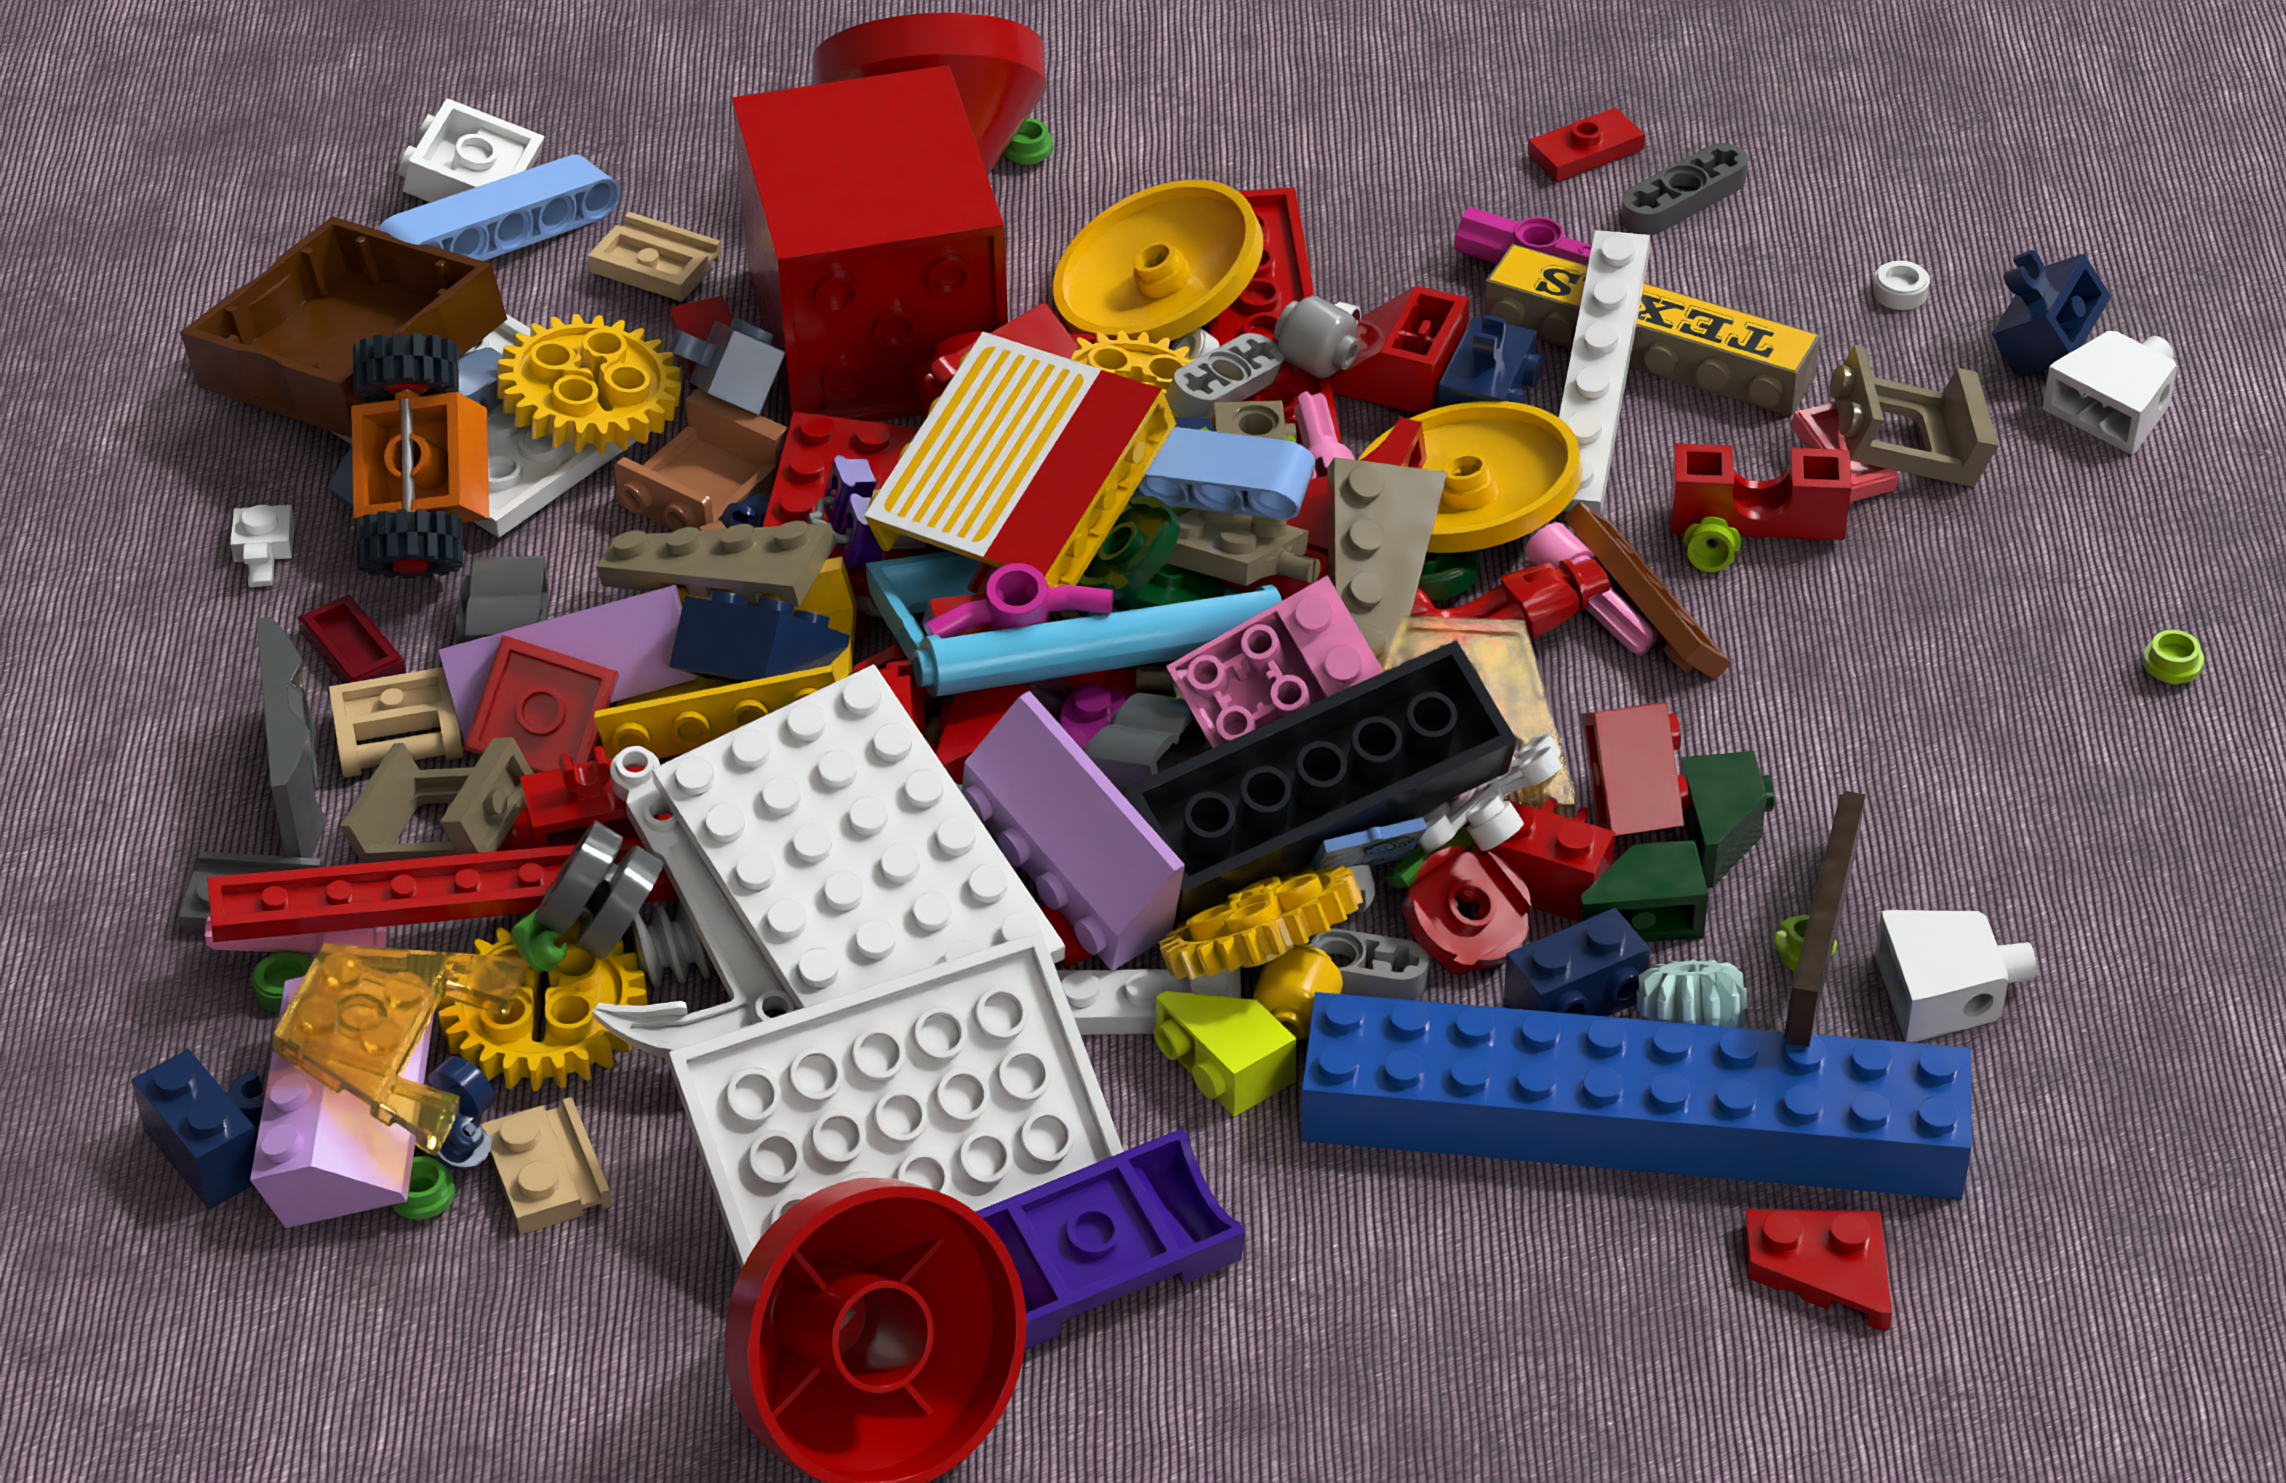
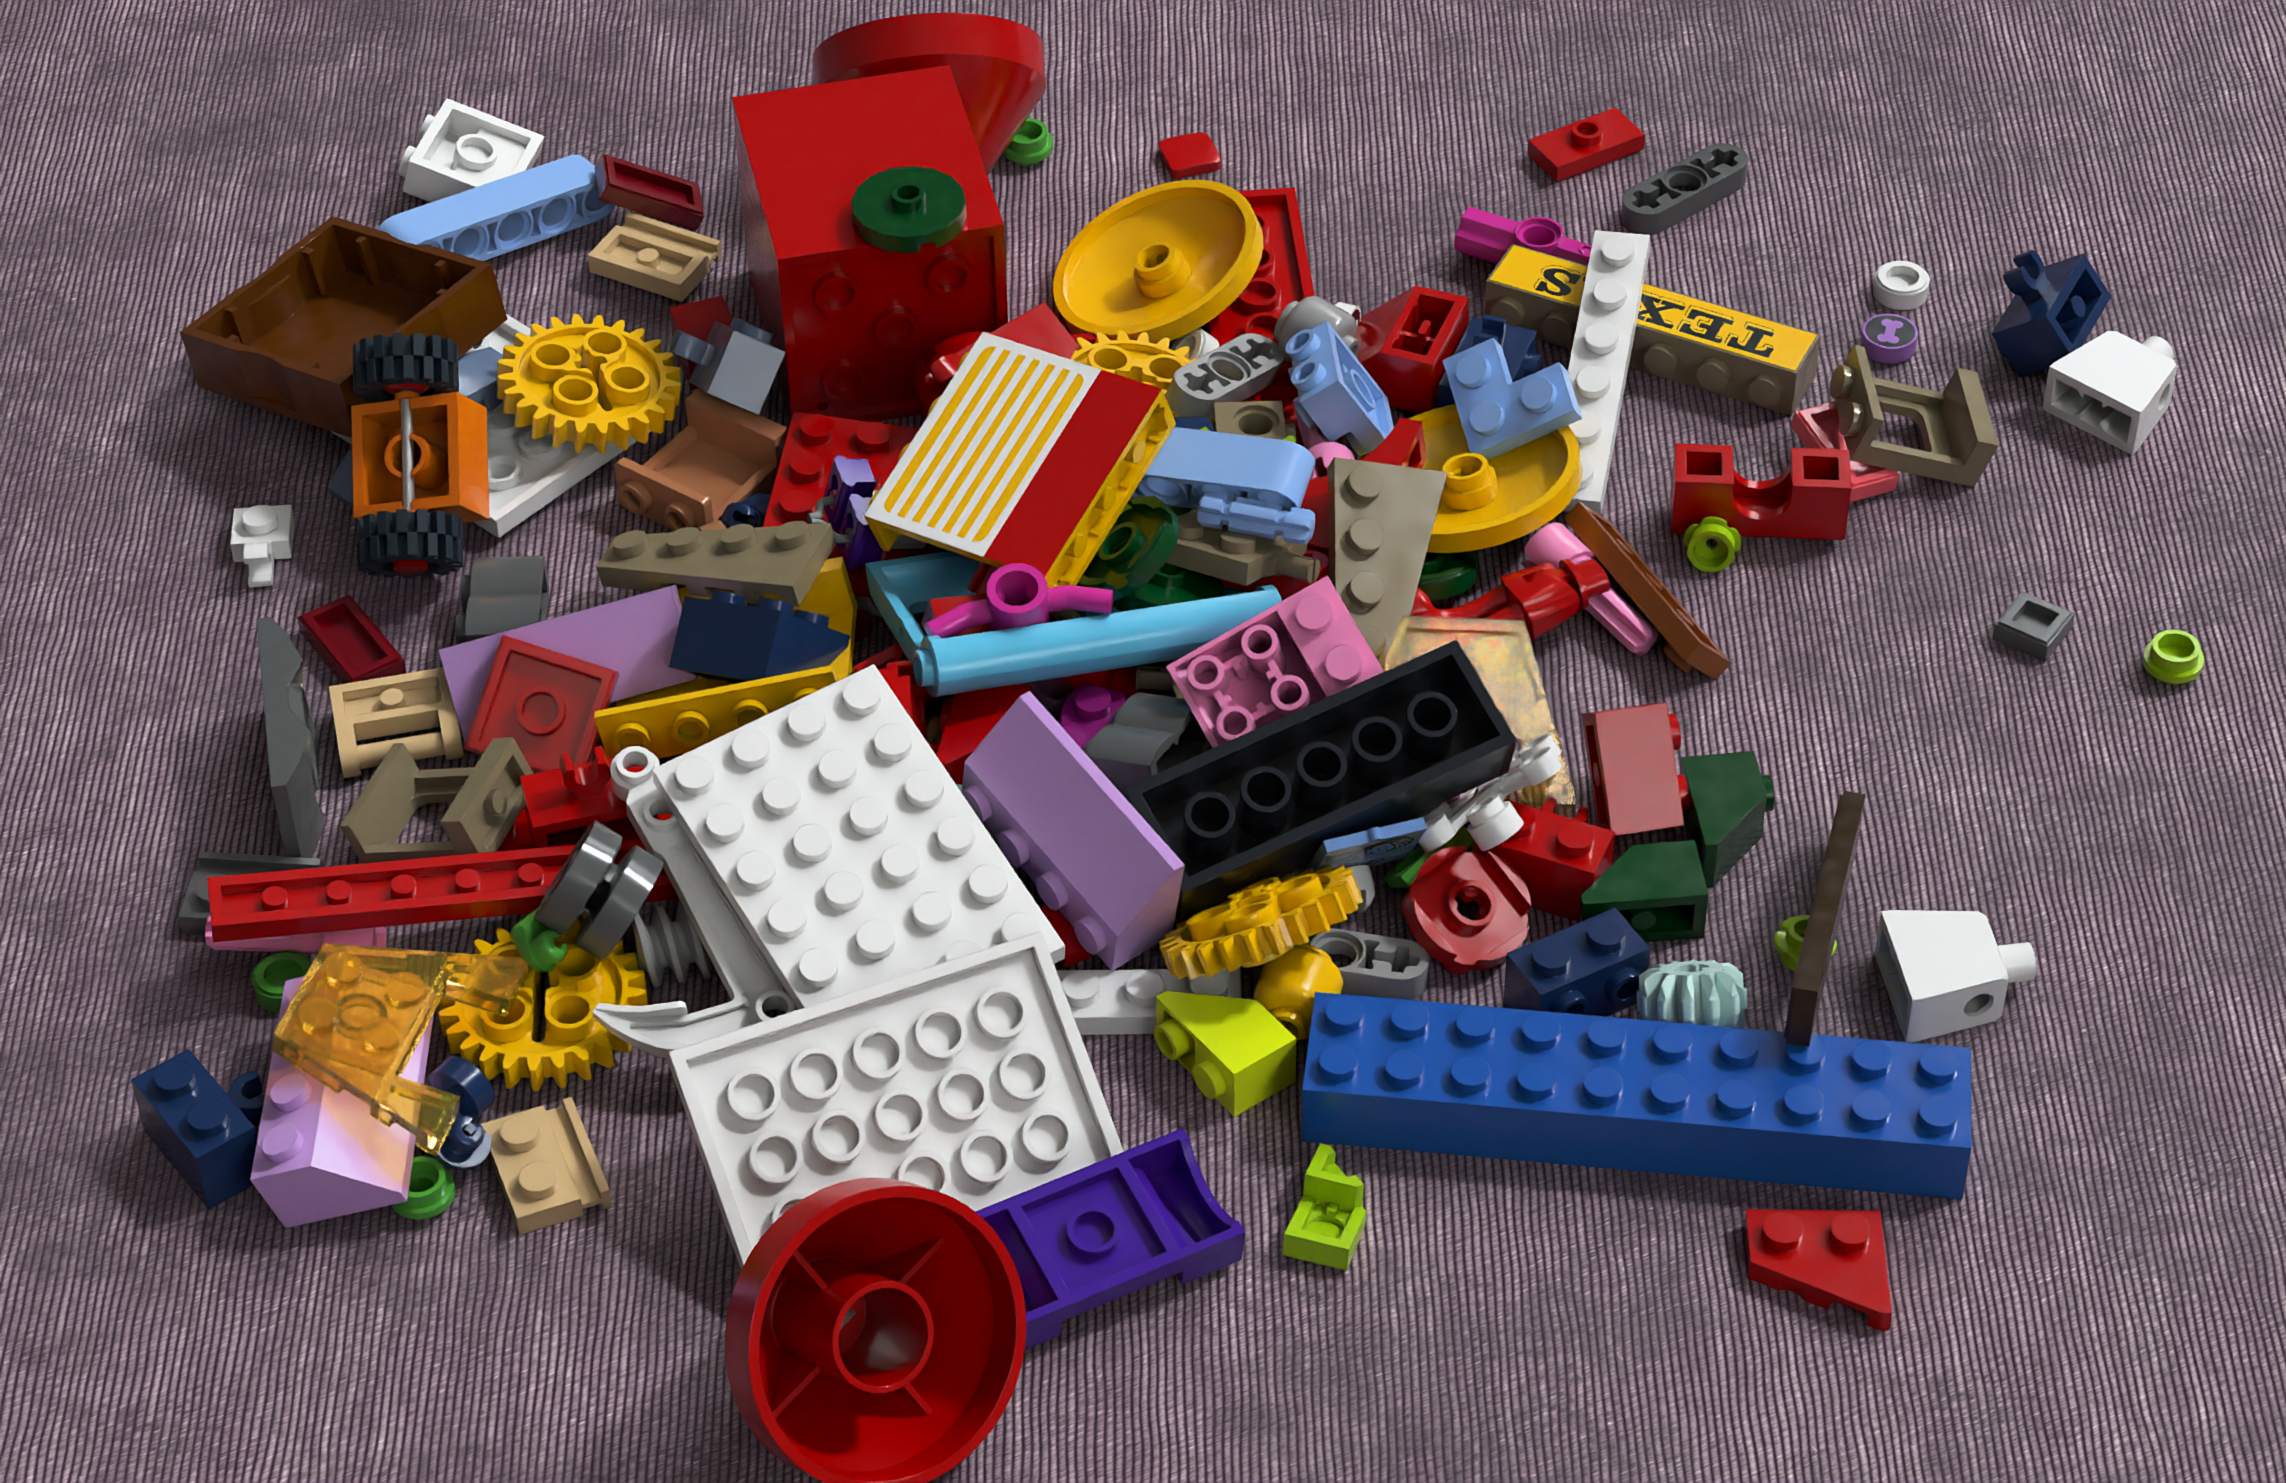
none -> dark red tile [594,154,704,231]
none -> dark green plate [851,166,967,254]
none -> red piece [1158,132,1220,179]
none -> light blue axle [1197,491,1315,545]
none -> lime slope [1282,1143,1367,1271]
none -> light blue plate [1285,320,1394,456]
none -> light blue plate [1443,338,1582,461]
none -> medium lavender tile [1861,314,1918,364]
none -> dark grey tile [1992,591,2075,662]

